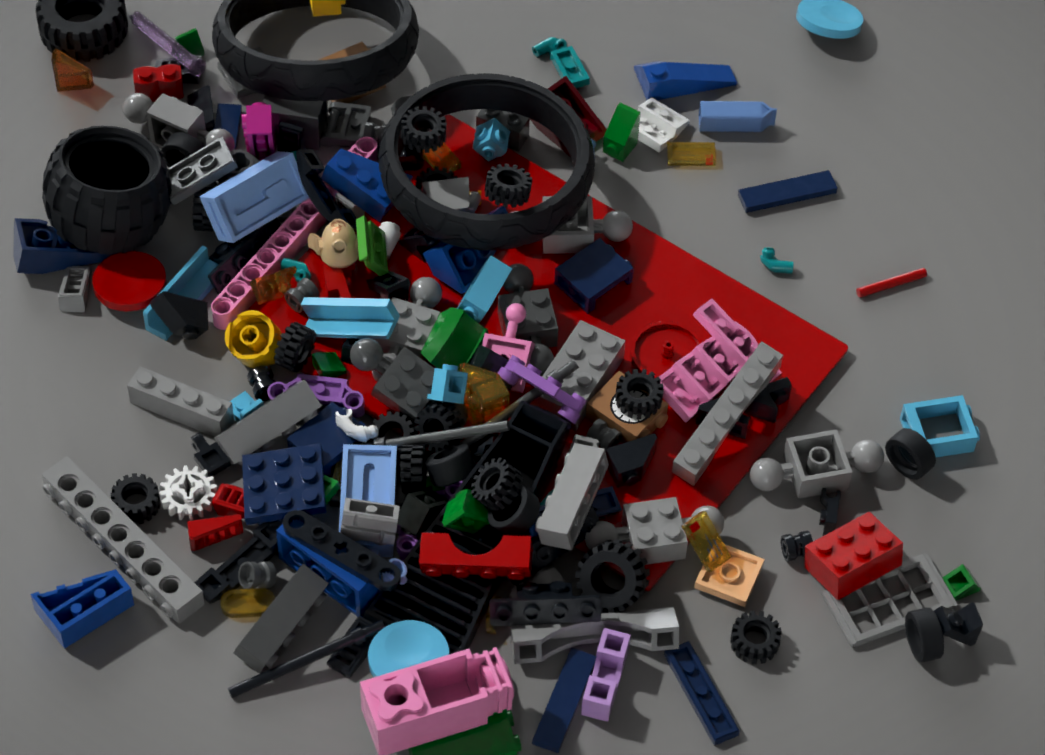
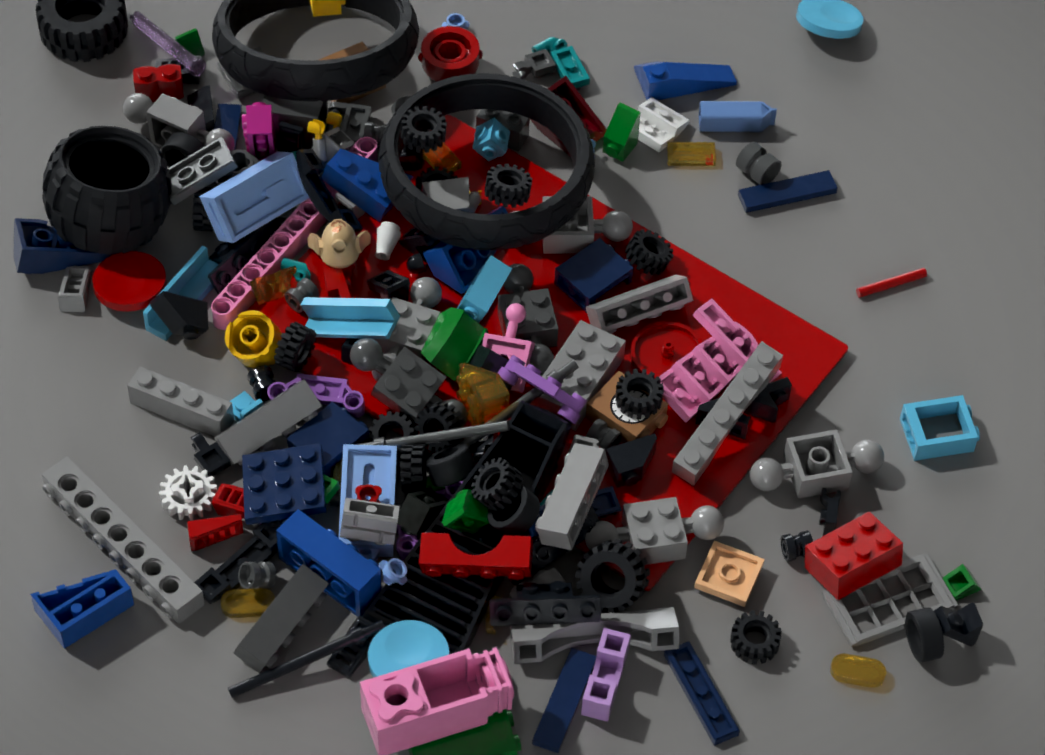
clear orange slope [51,48,94,92] -> none
black tyre [111,473,160,524] -> none
black piece [283,510,401,592] -> none
green slope [312,352,347,378] -> none
white piece [335,409,379,443] -> none
bright green plate [356,216,388,276] -> none
medium azure brick [427,364,468,404] -> none
clear yellow tile [681,511,731,572] -> none
teal arm [760,247,794,274] -> none
black tyre [885,428,936,480] -> none
none -> light grey torso [307,111,355,176]
none -> red plate [355,484,382,503]
none -> black hinge [407,253,426,274]
none -> red piece [418,26,483,82]
none -> light blue plate [442,13,469,29]
none -> dark grey plate [512,49,556,79]
none -> light grey brick [586,275,694,334]
none -> black tyre [625,229,674,276]
none -> dark grey wheel [736,141,782,185]
none -> clear yellow tile [830,653,886,688]

